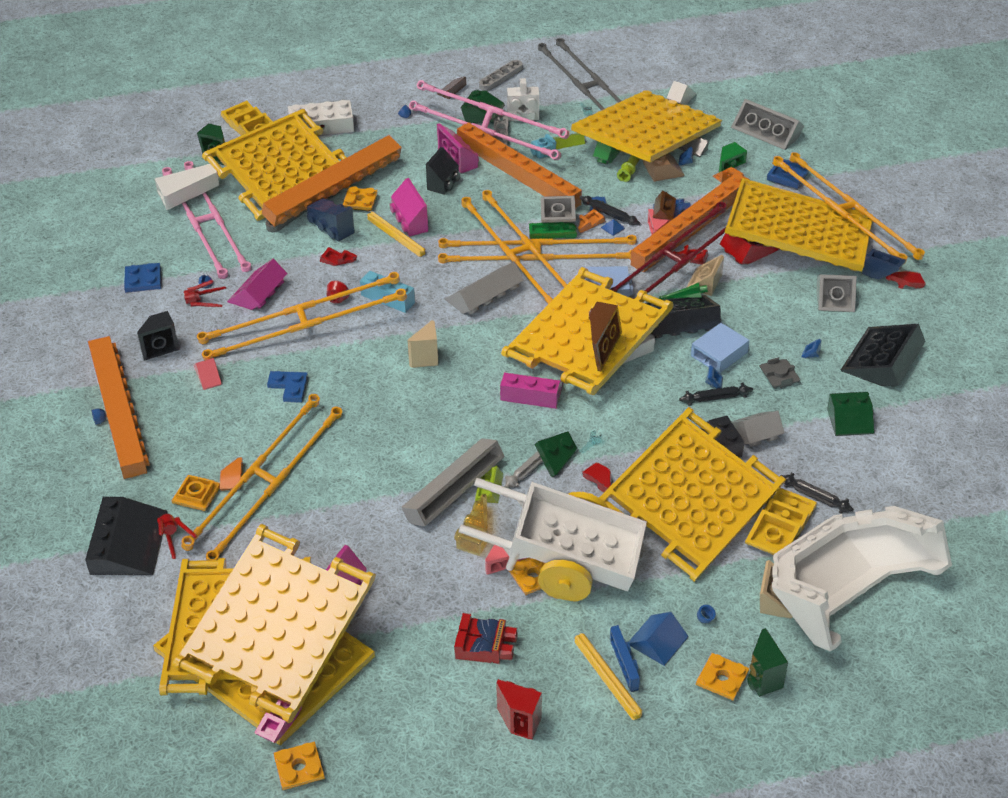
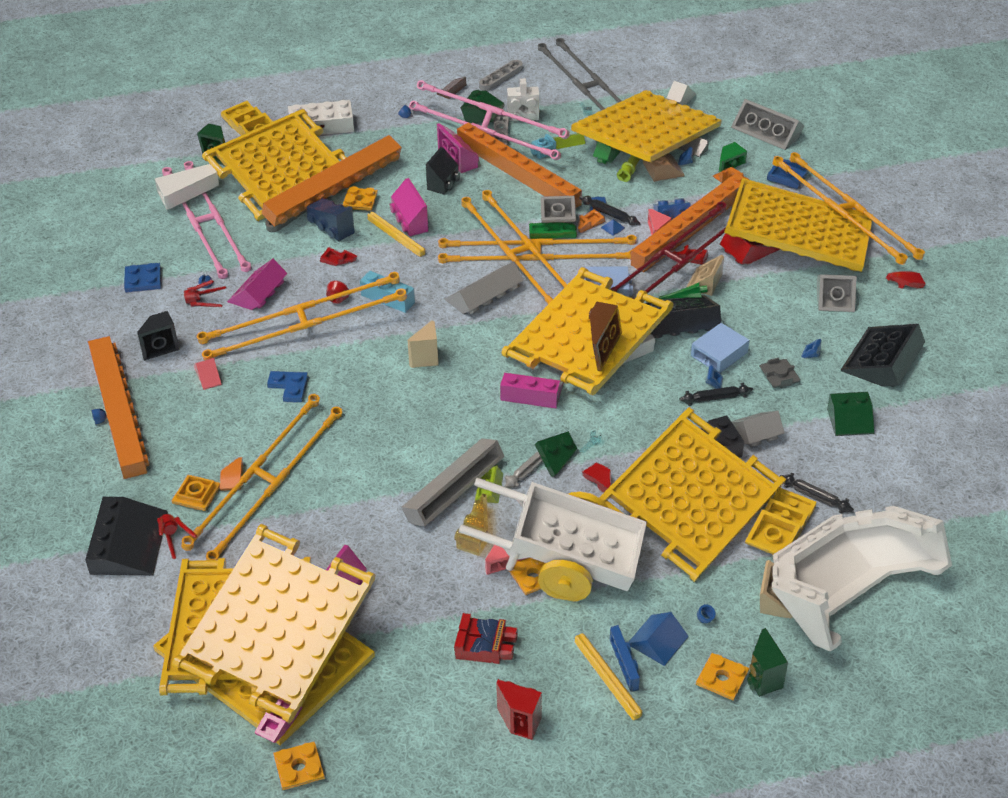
reddish brown slope [652,190,676,220] -> none
dark blue slope [862,249,906,280] -> none

